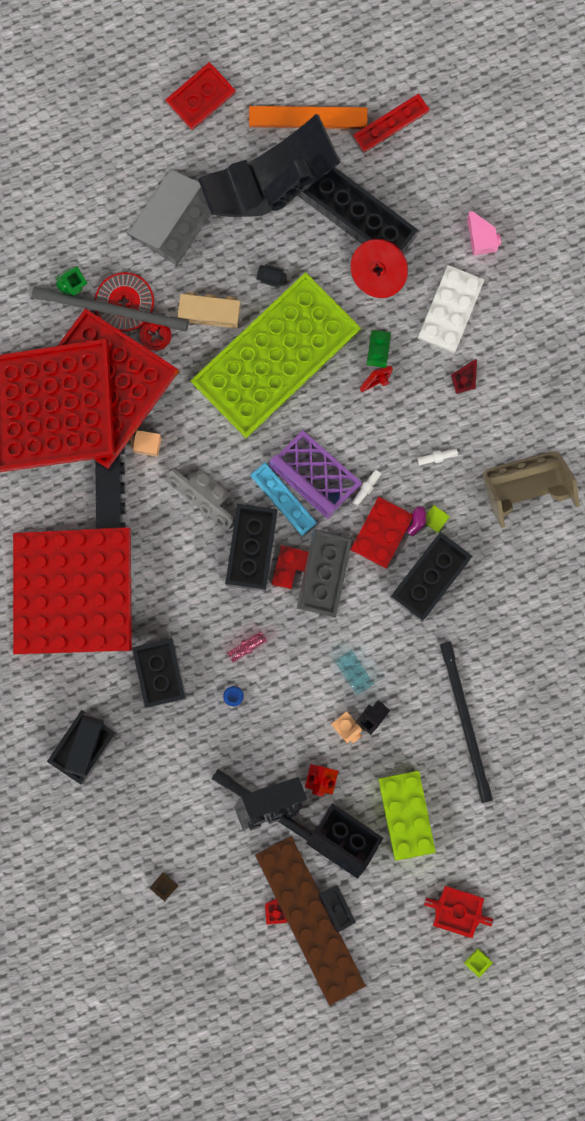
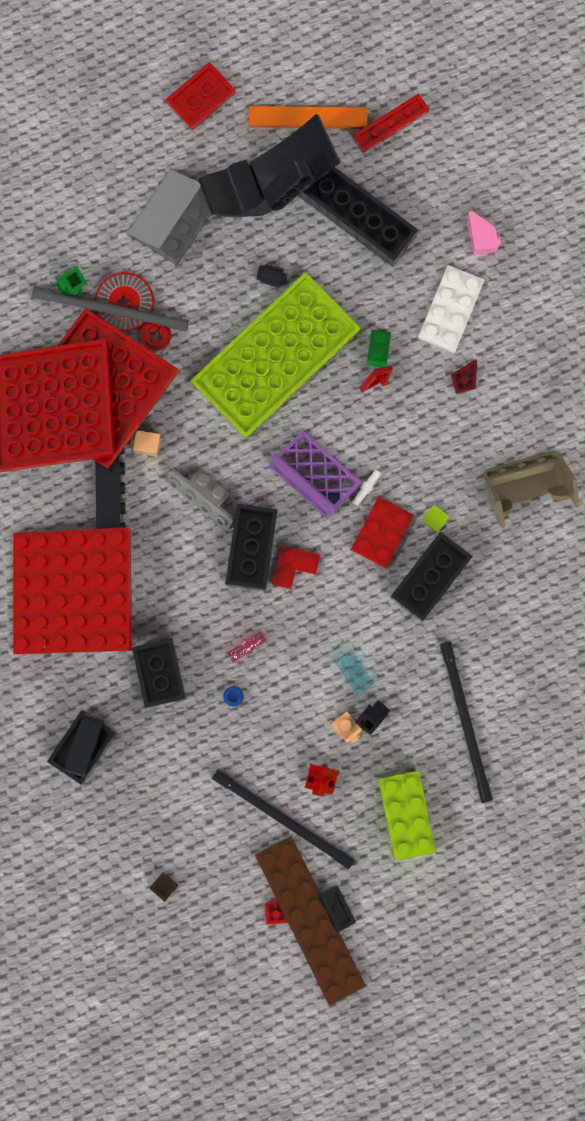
tan brick [178,292,241,329] -> none
black brick [234,777,308,831] -> none
medium azure tile [250,462,317,536] -> none
dark grey tile [296,529,352,618] -> none
black brick [306,803,384,879] -> none
red piece [350,239,408,298] -> none
magenta arm [407,506,427,536] -> none
white bar [417,448,458,465] -> none
red plate [424,885,493,939] -> none
lime tile [464,948,493,978] -> none

